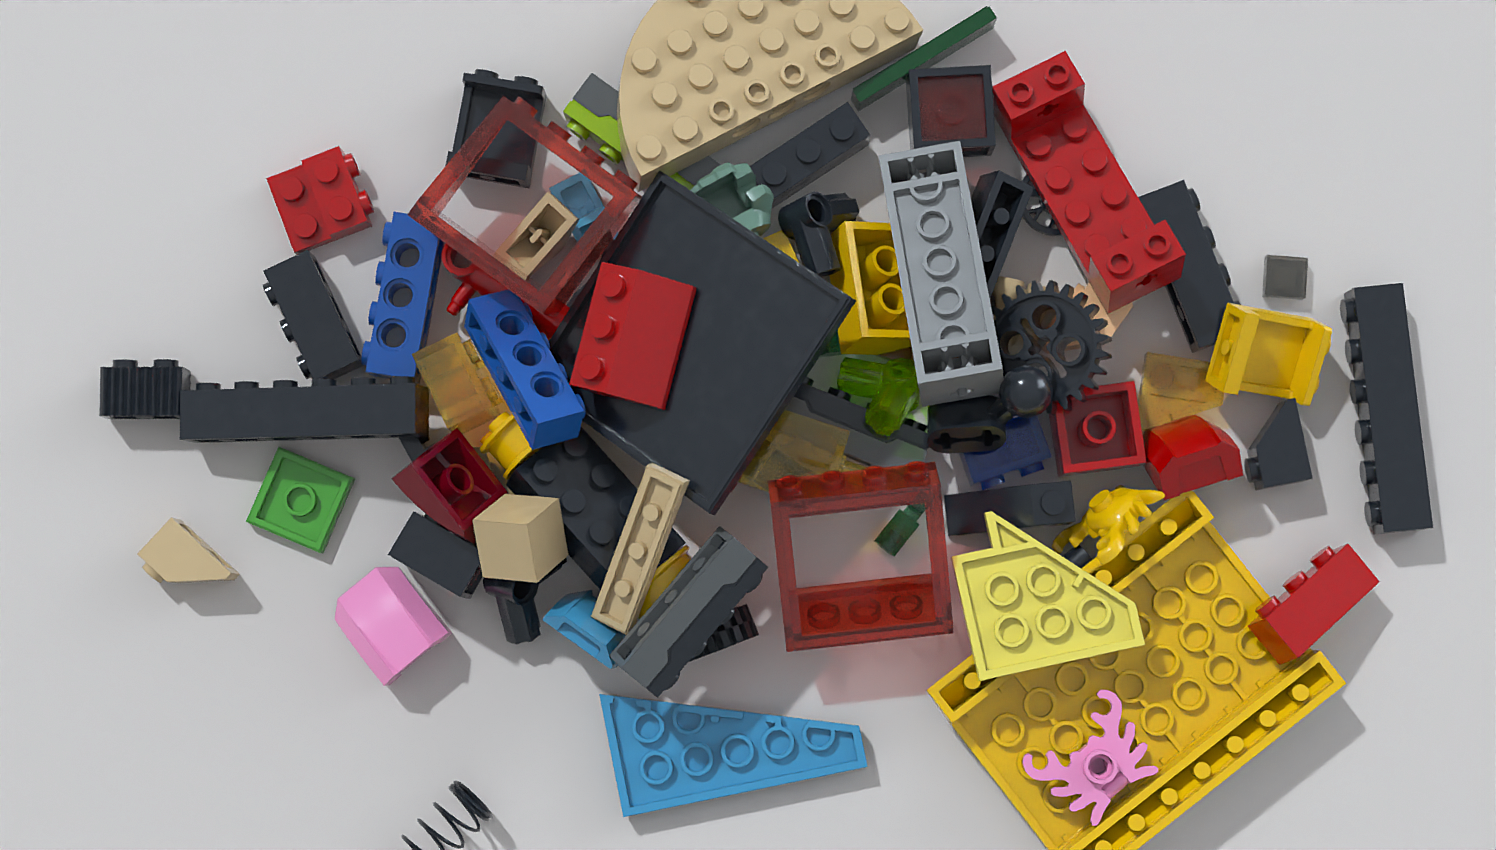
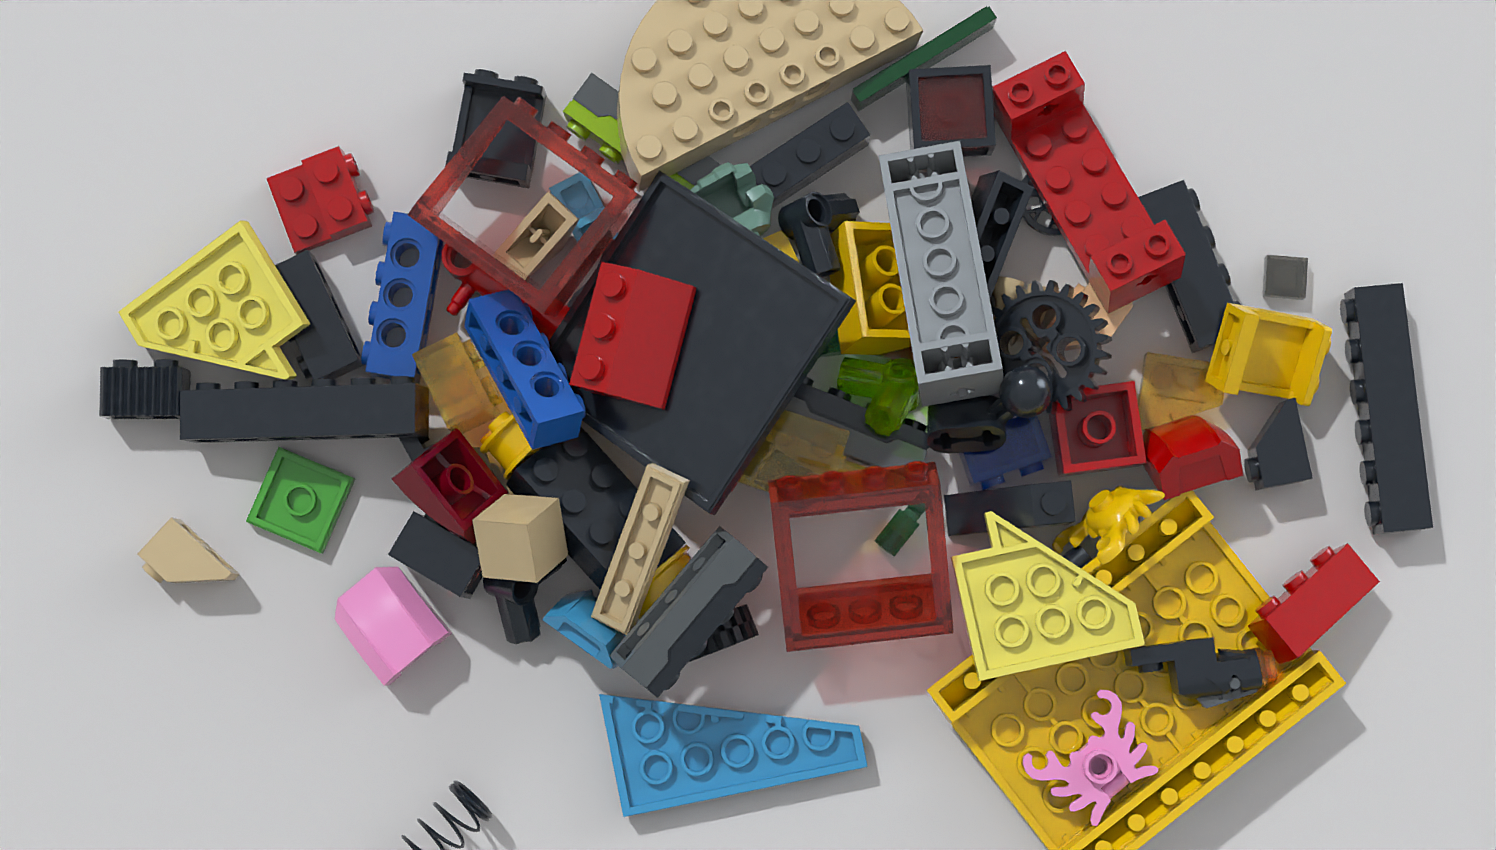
none -> light yellow wing [118,220,310,380]
none -> black plate [1123,637,1277,708]

